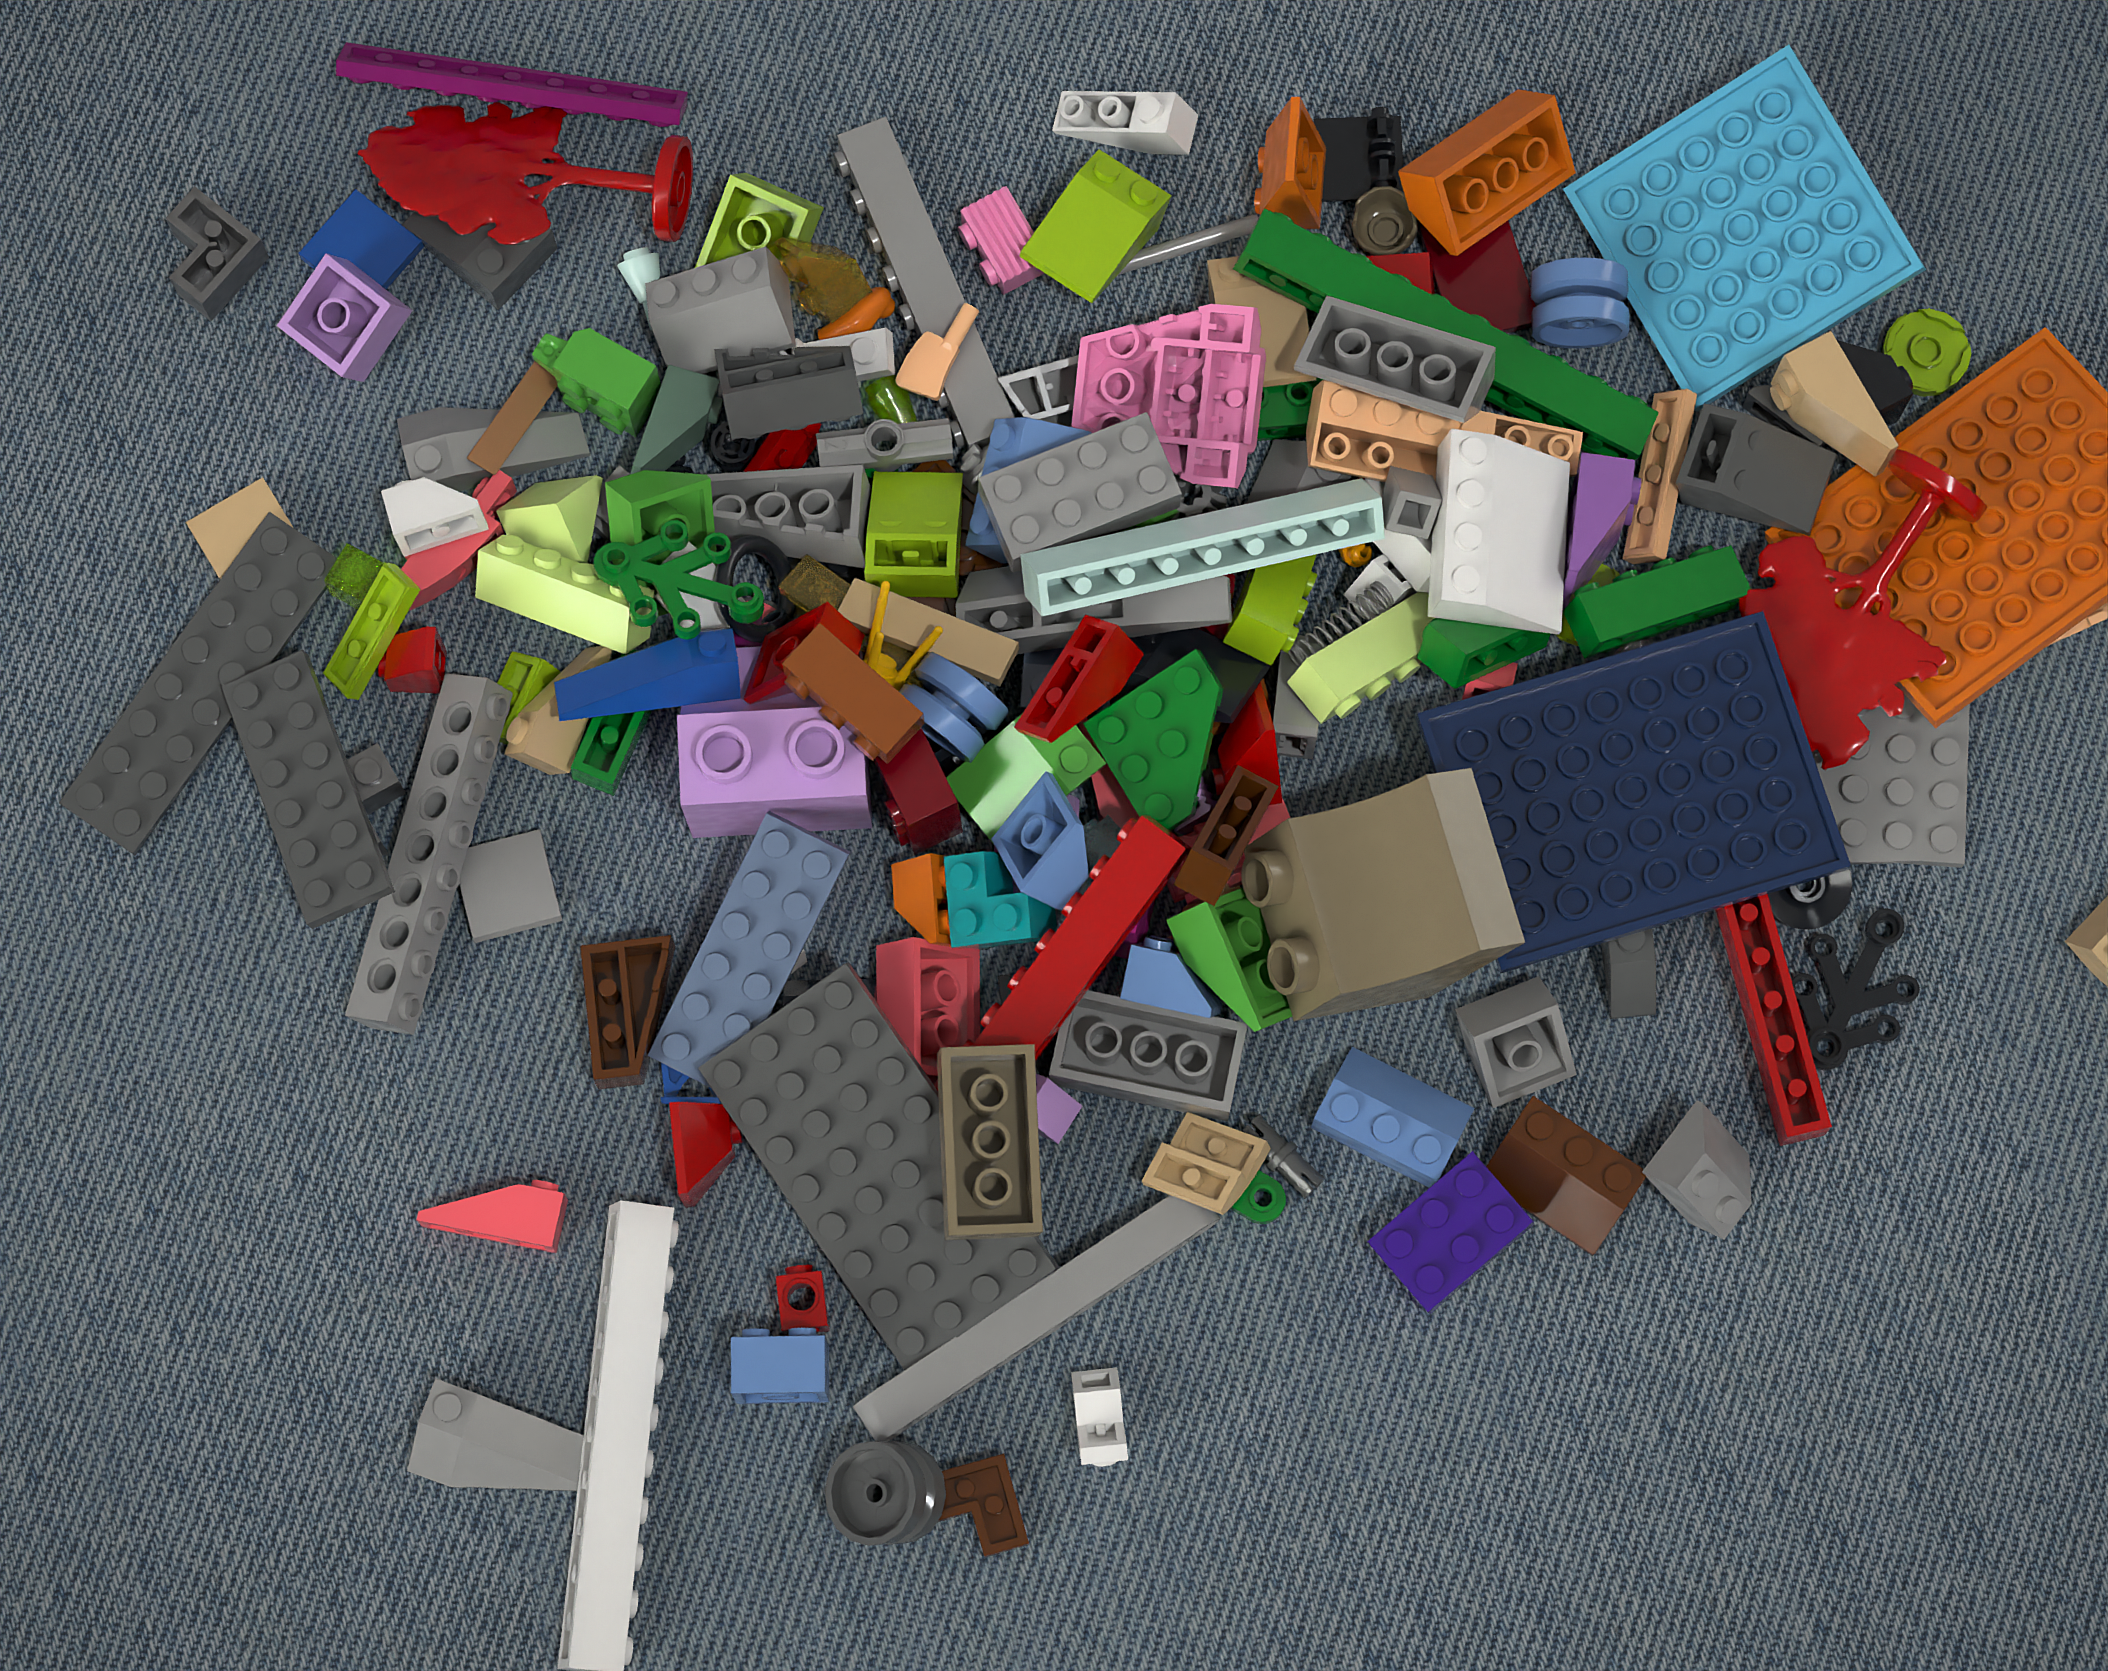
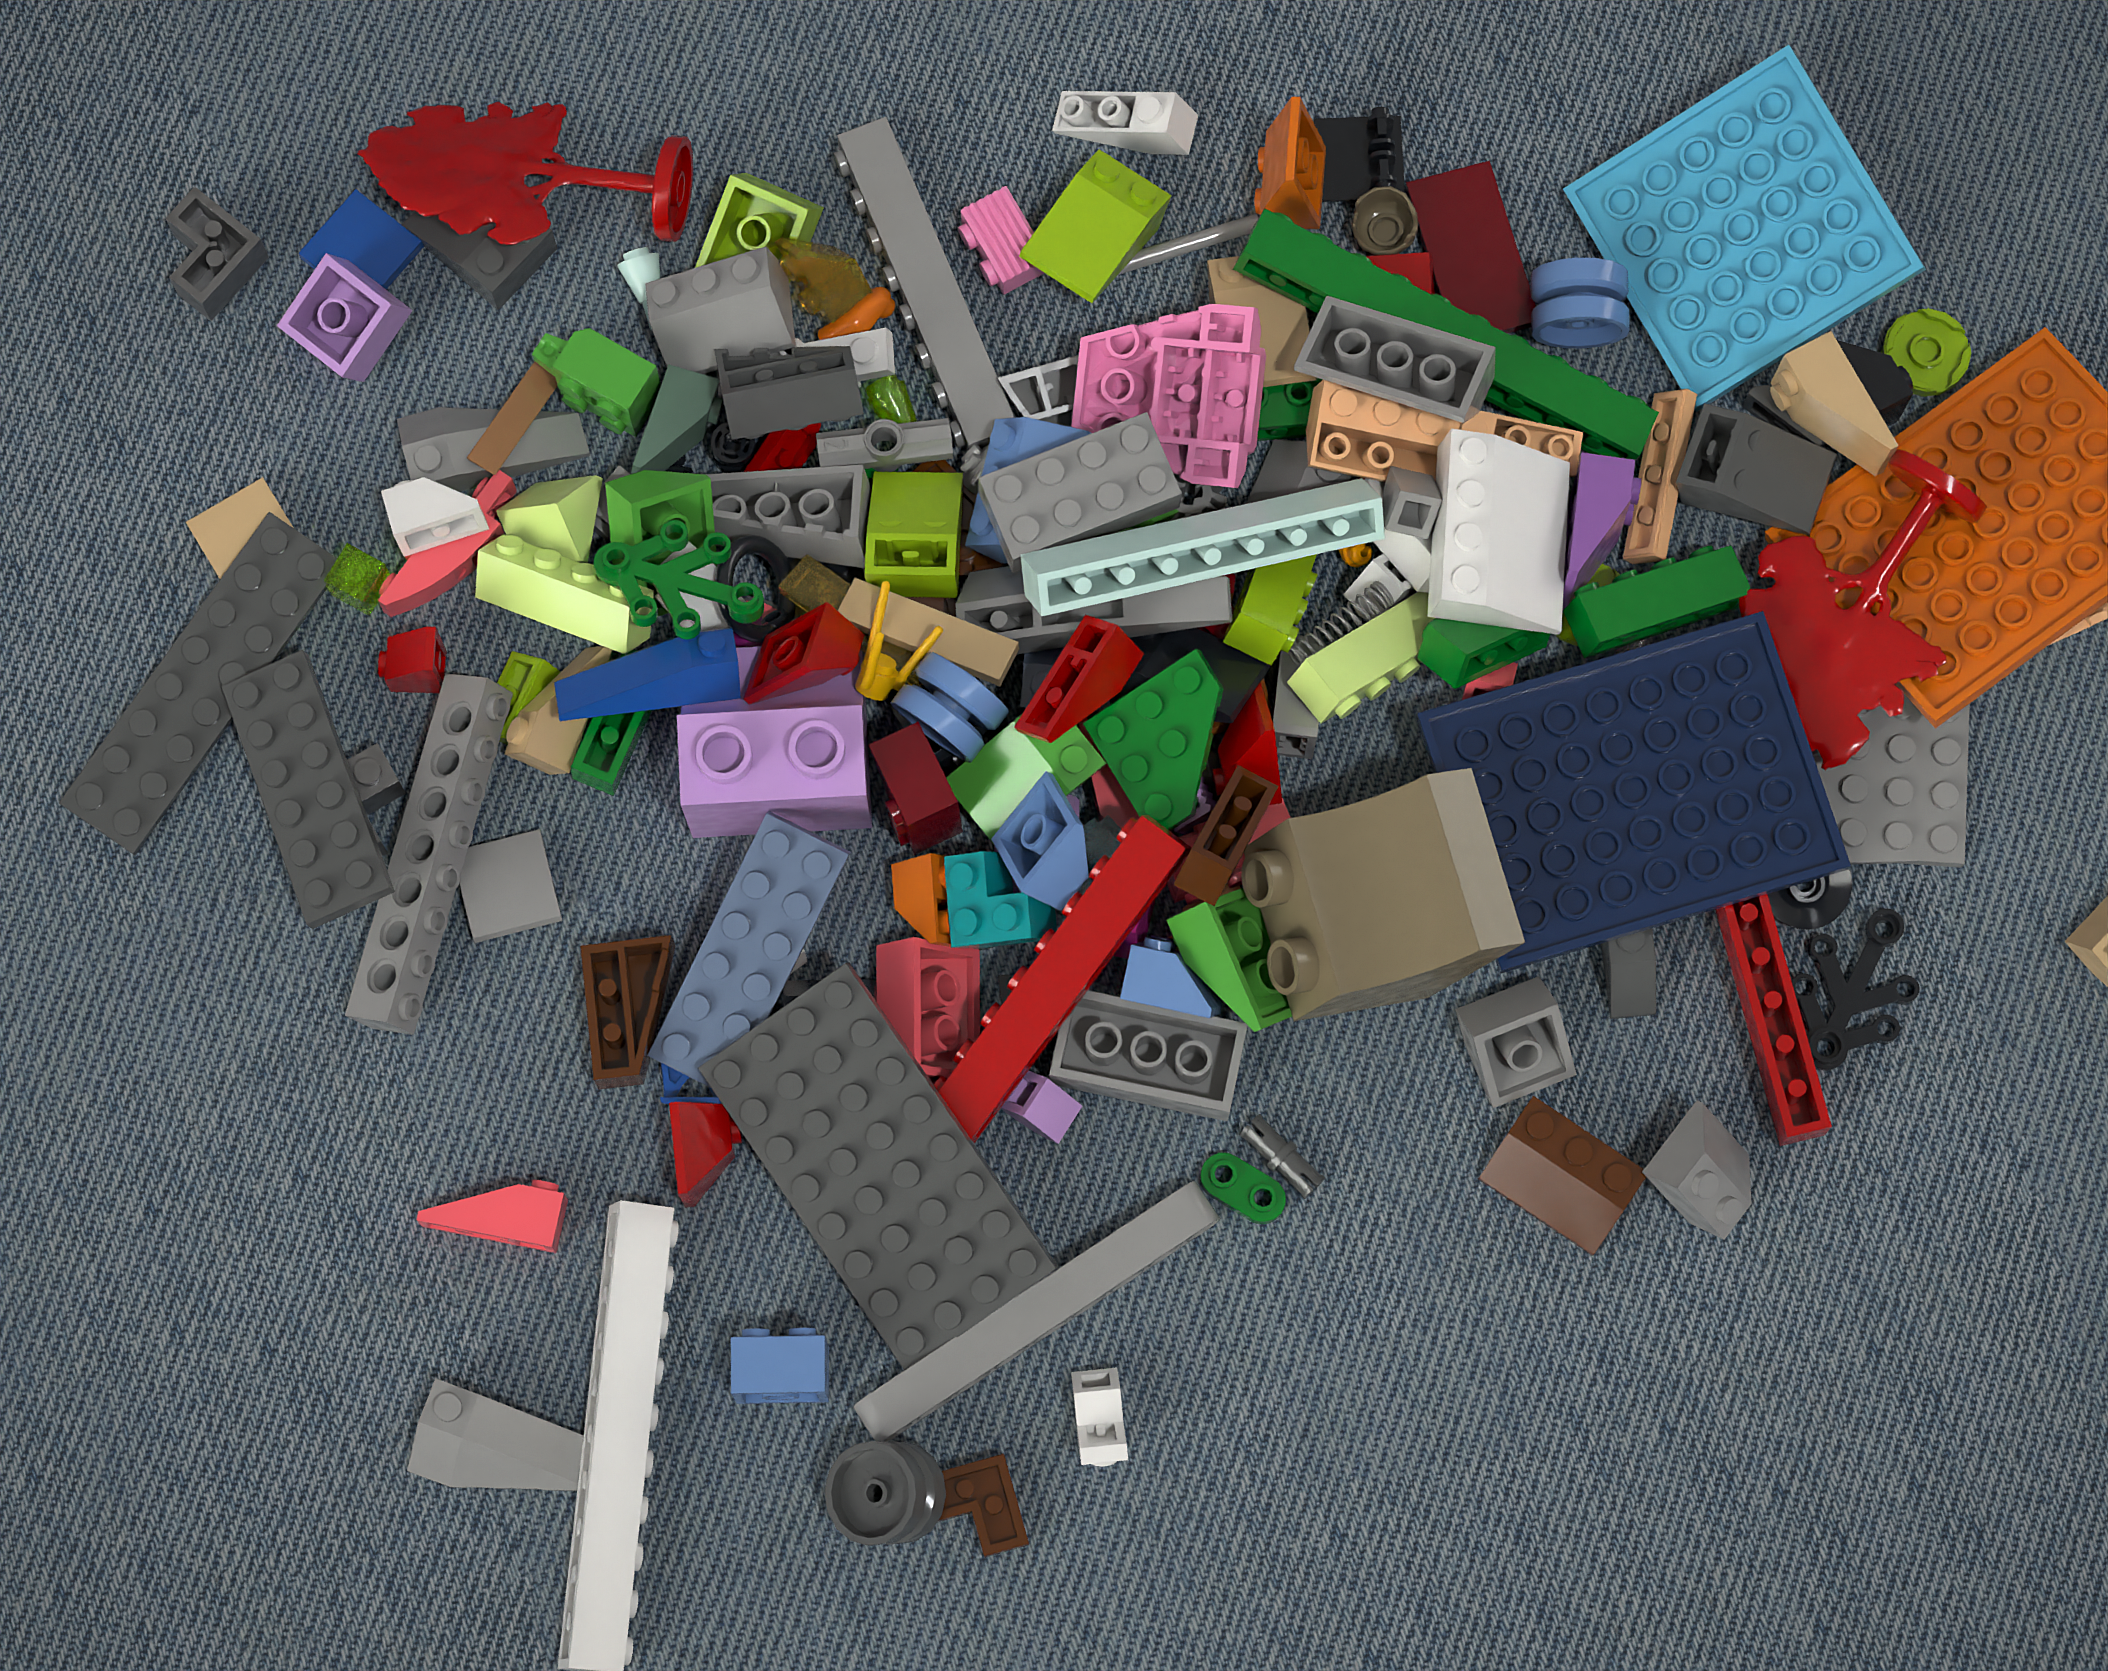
lime tile [323,562,420,700] -> none
magenta plate [336,42,688,127] -> none
red brick [776,1265,830,1336] -> none
dark orange brick [782,623,925,764] -> none
light nougat piece [895,303,979,401] -> none
dark tan brick [937,1044,1043,1240] -> none
tan slope [1142,1112,1271,1215] -> none
medium blue slope [1311,1047,1475,1188] -> none
dark purple brick [1367,1151,1534,1314] -> none
orange slope [1398,89,1576,256] -> none

